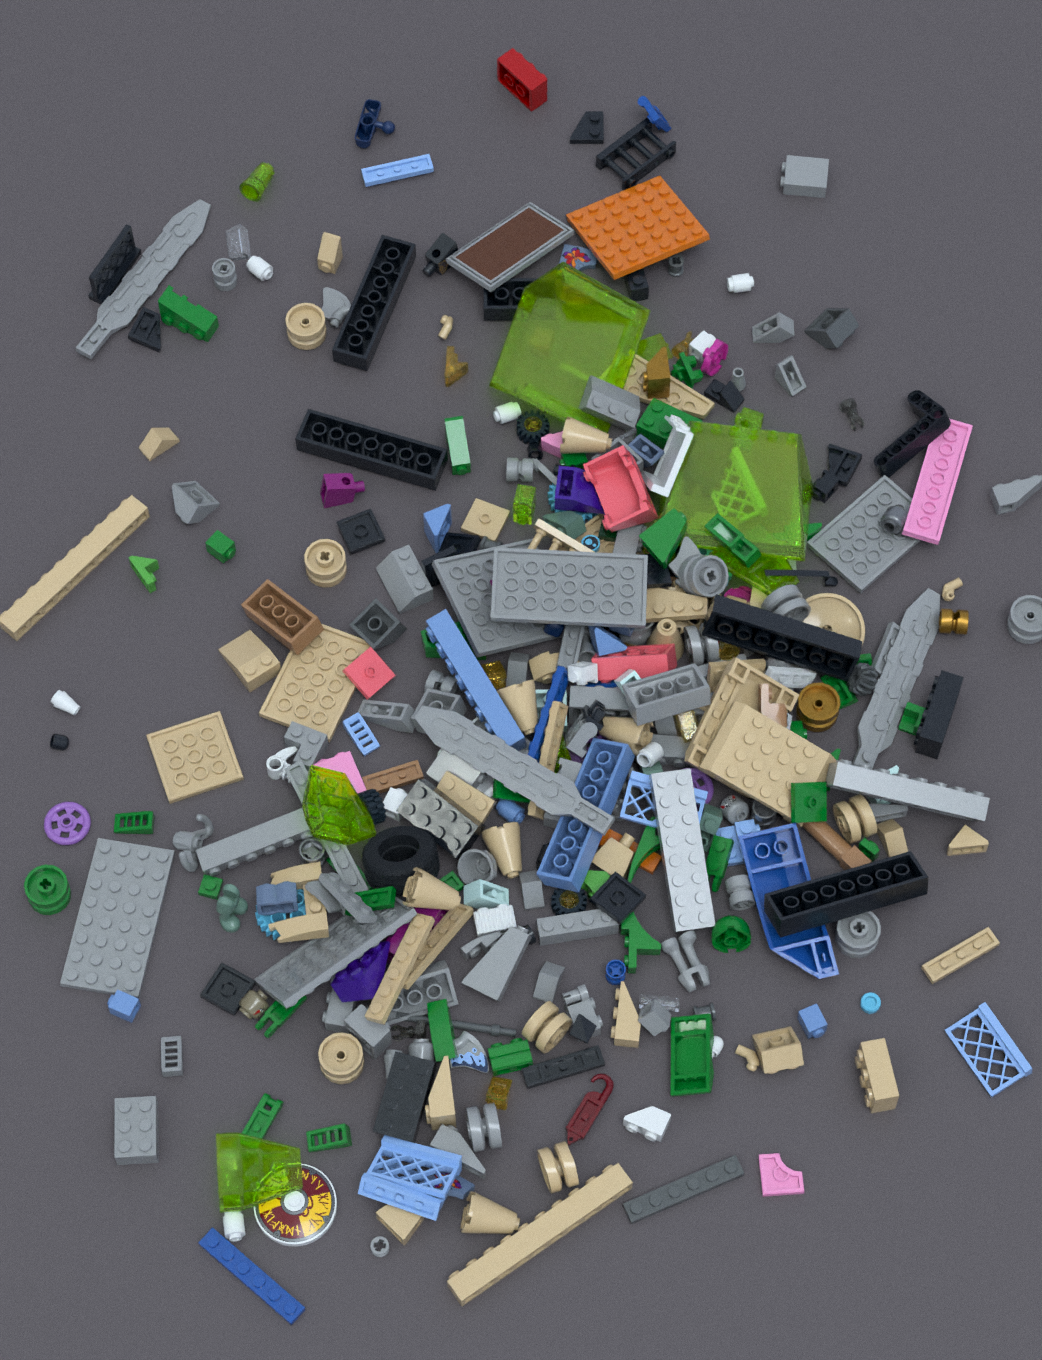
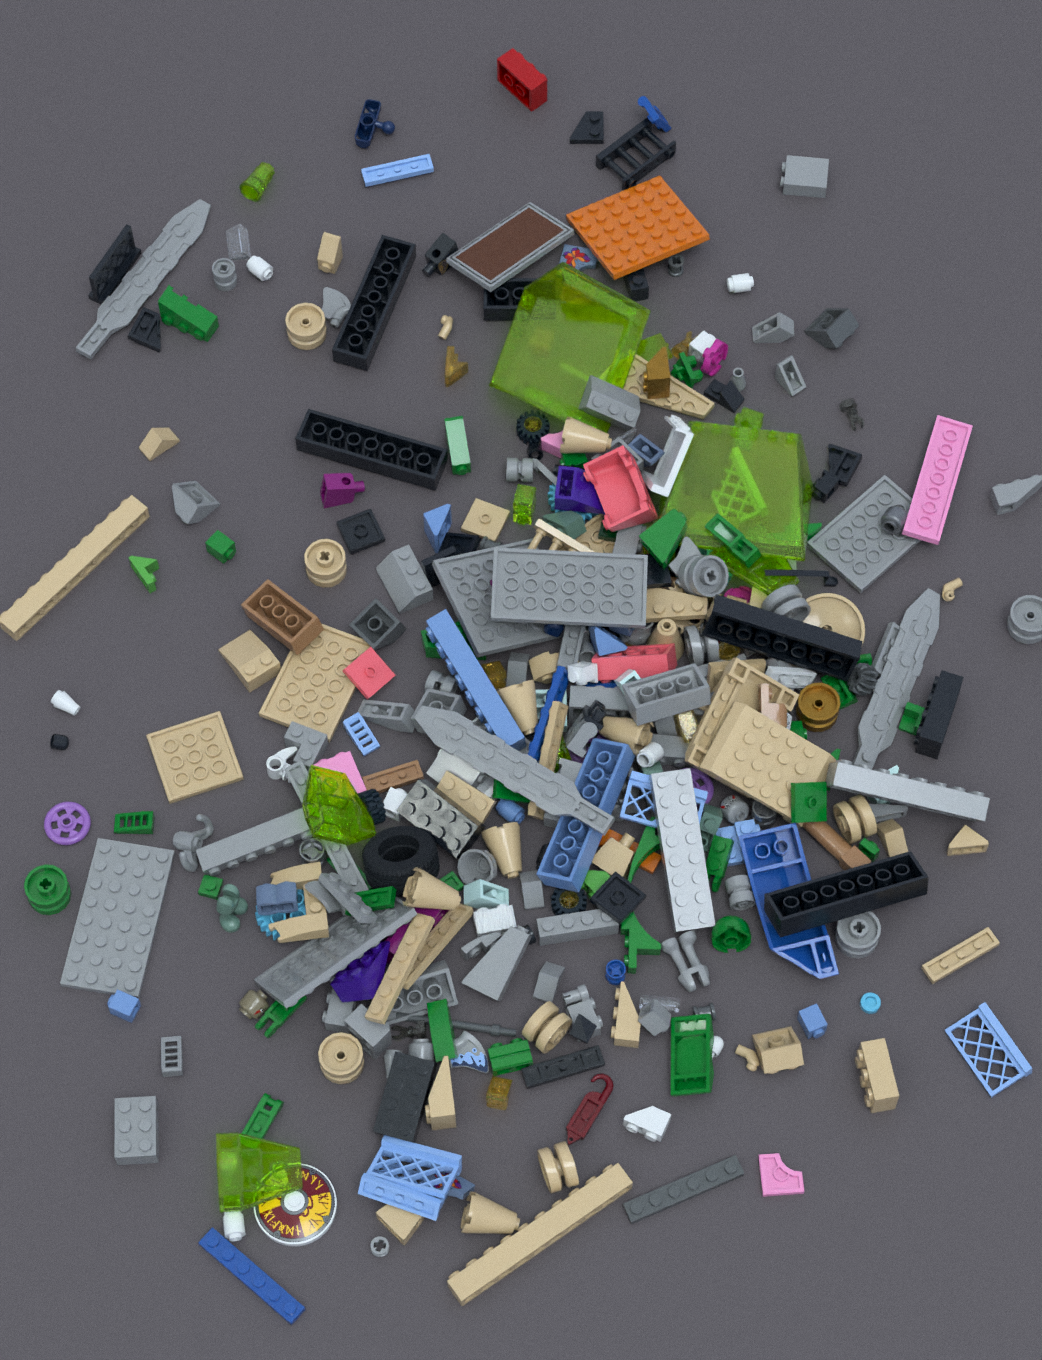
black plate [200,963,256,1016] -> none
green slope [306,1123,352,1152] -> none
light grey slope [430,1124,486,1179] -> none
light grey wheel [466,1103,502,1153] -> none
white brick [493,402,521,424] -> none
tile [581,535,600,552] -> none
green brick [635,398,702,459] -> none
black beam [874,390,951,477] -> none
pearl gold wheel [939,608,969,635] -> none

